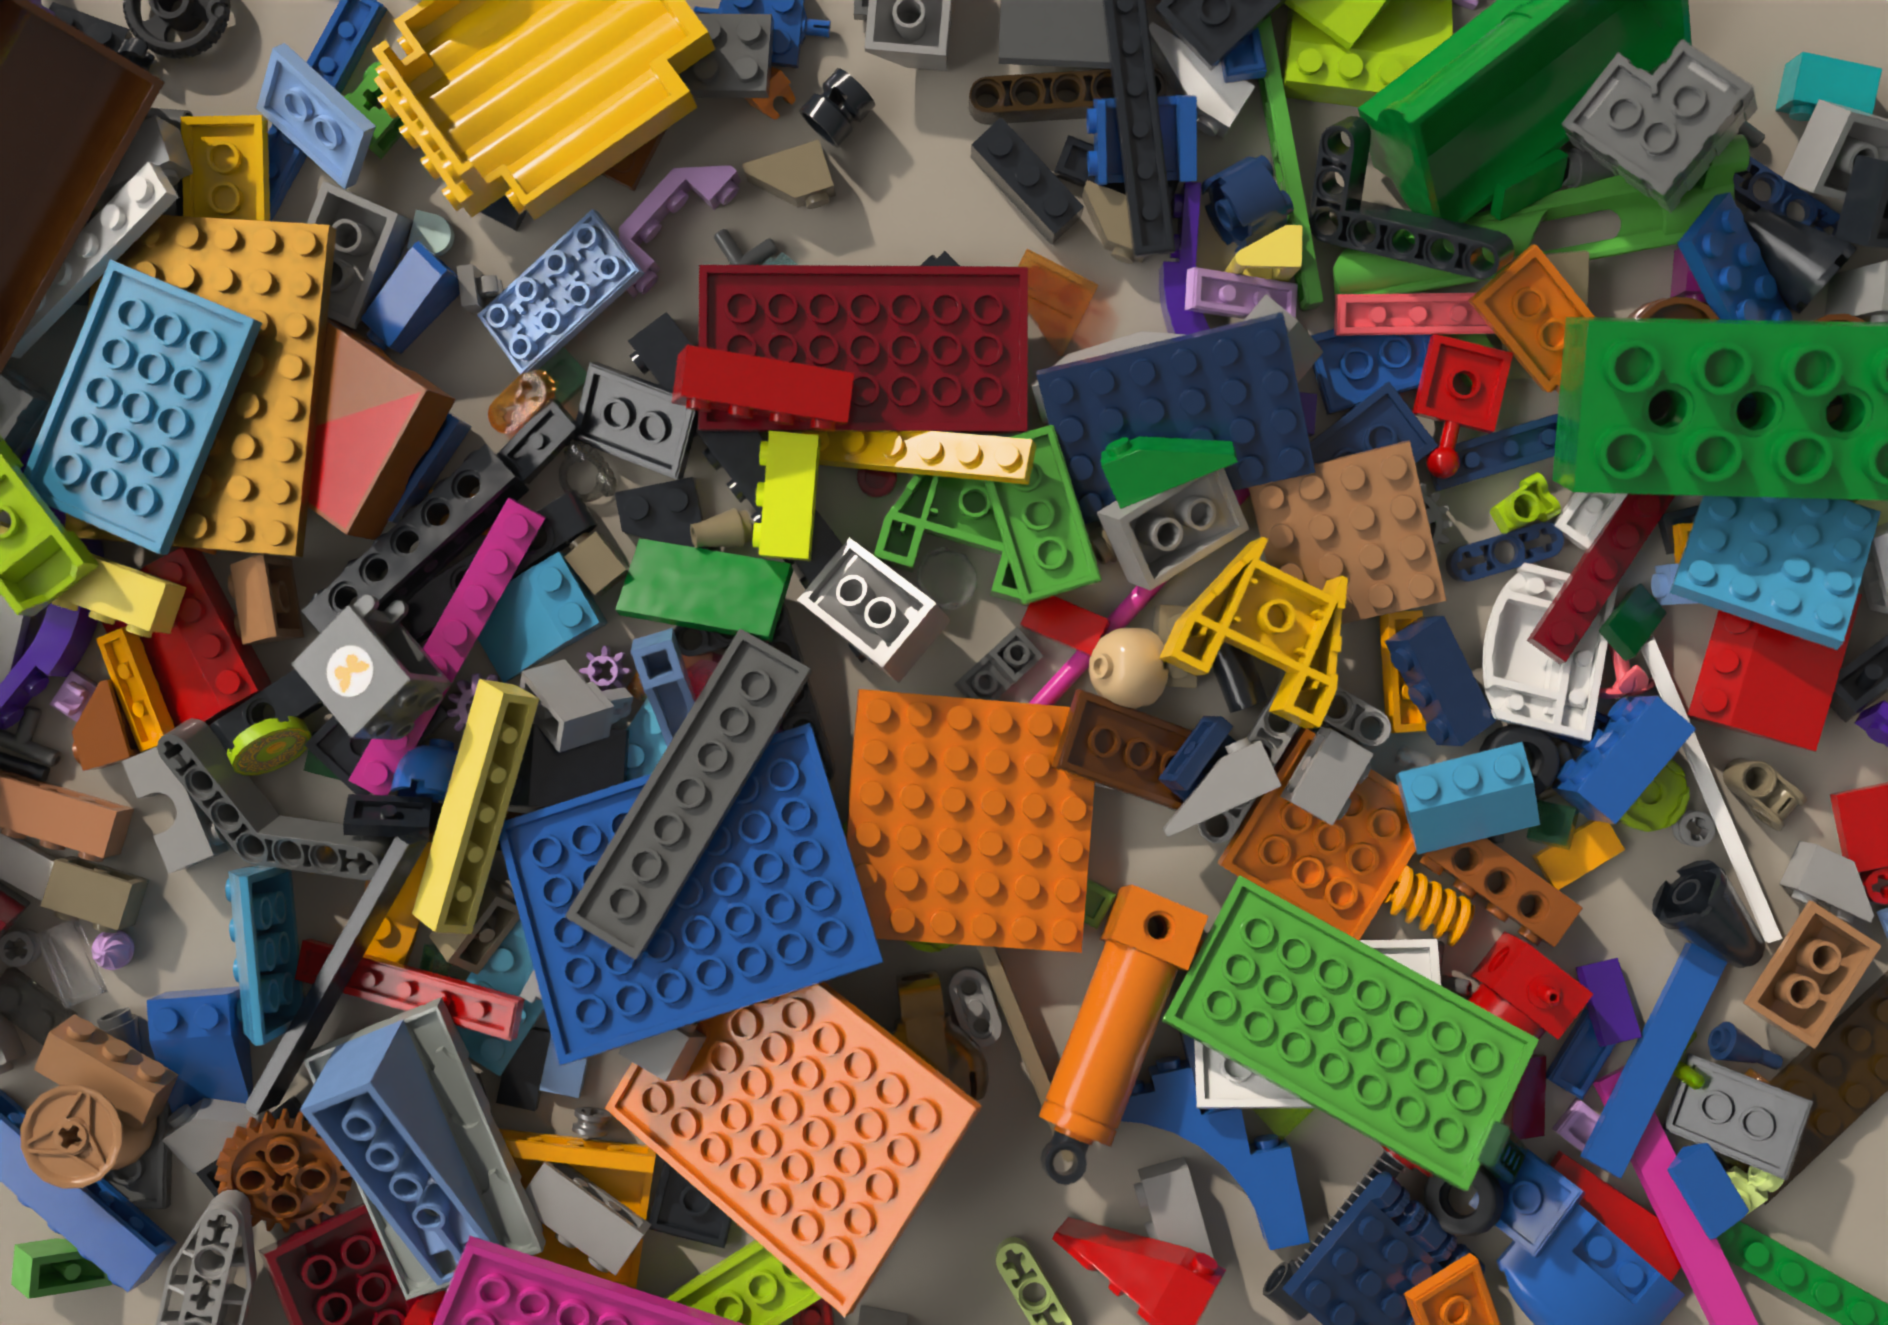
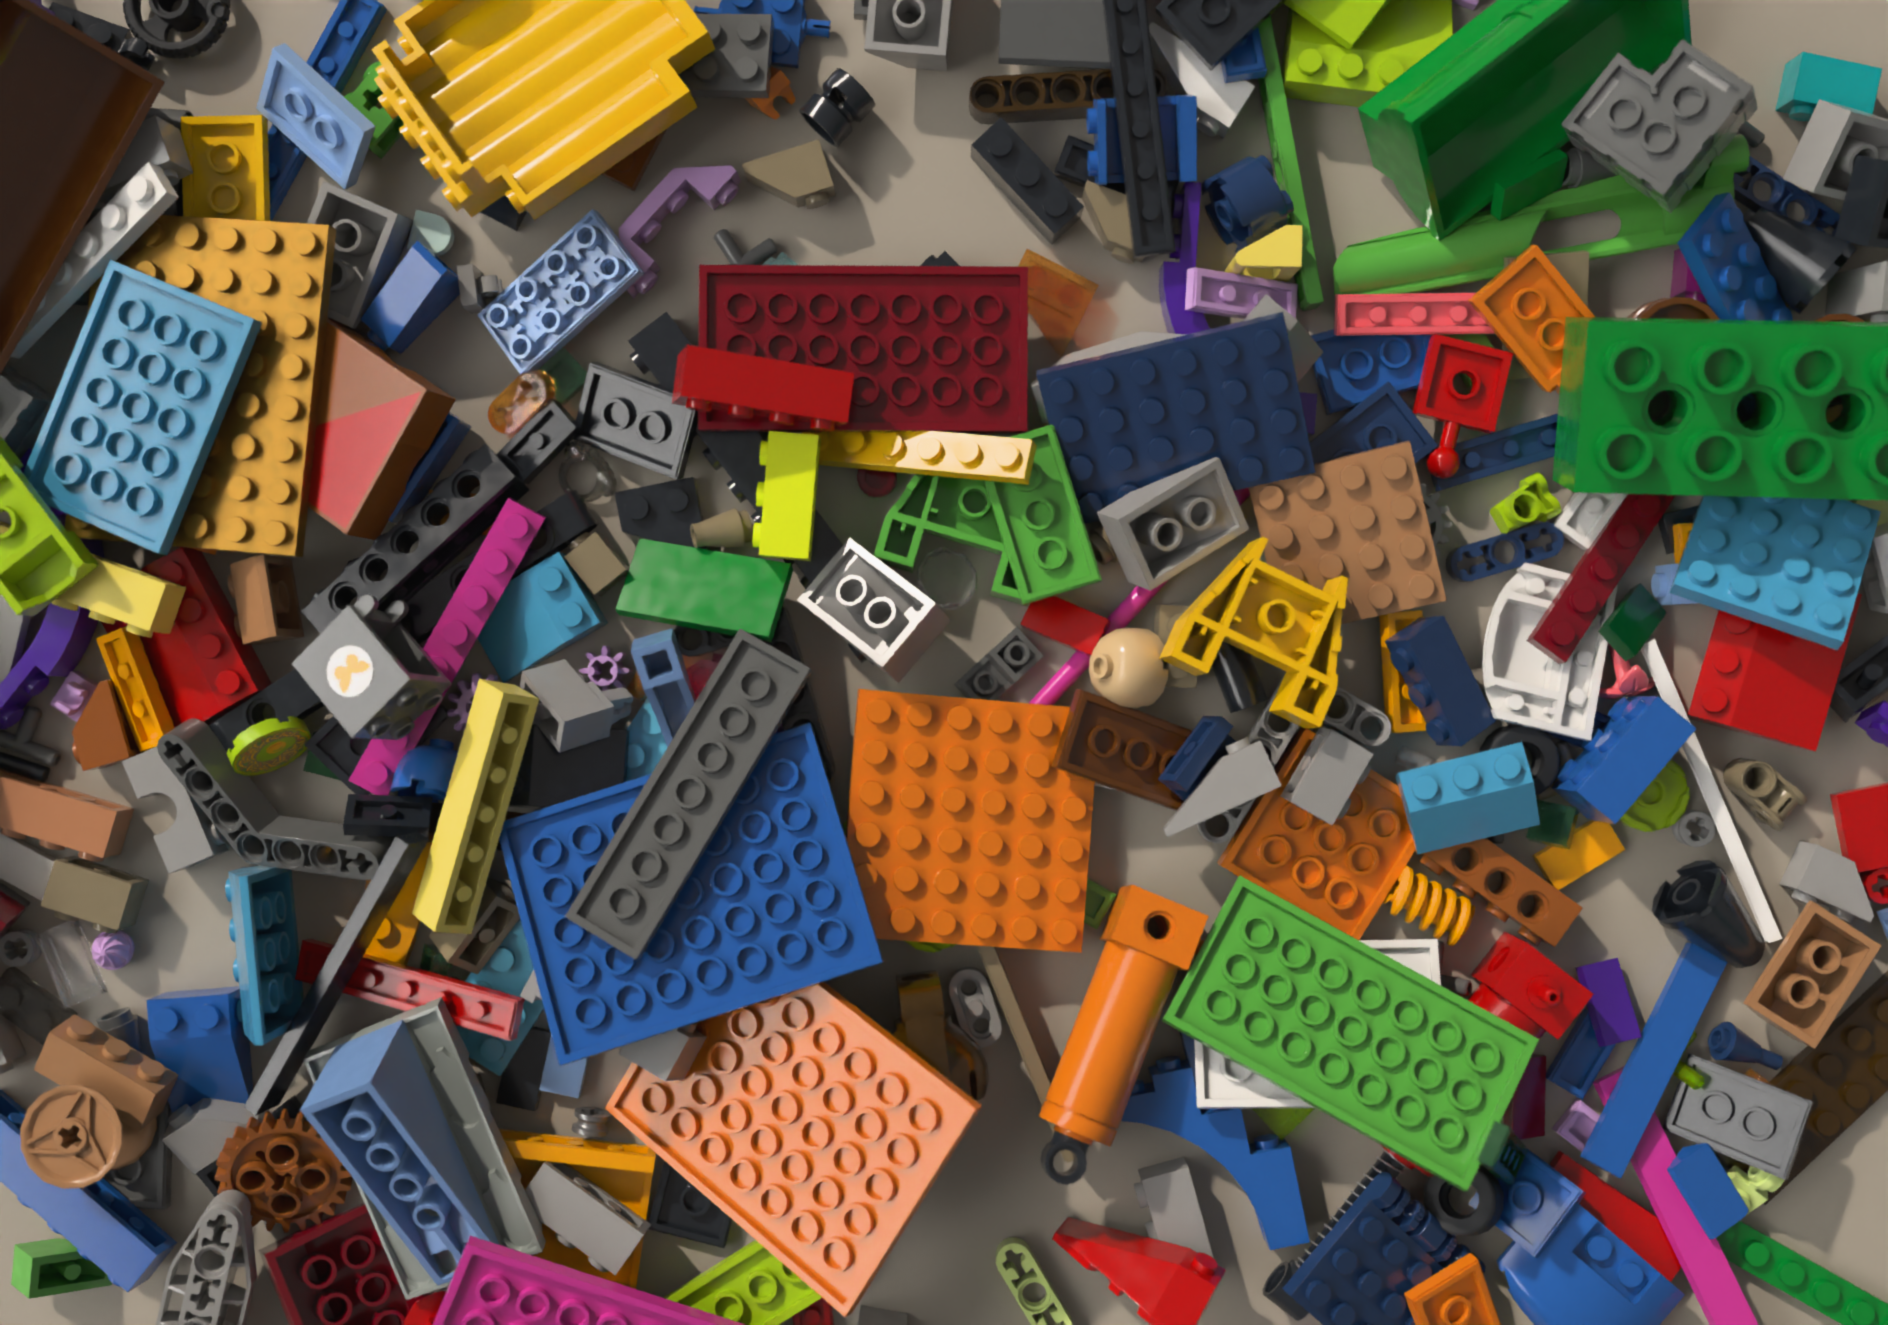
green slope [1101,436,1238,509] -> none
black beam [1309,116,1514,279] -> none

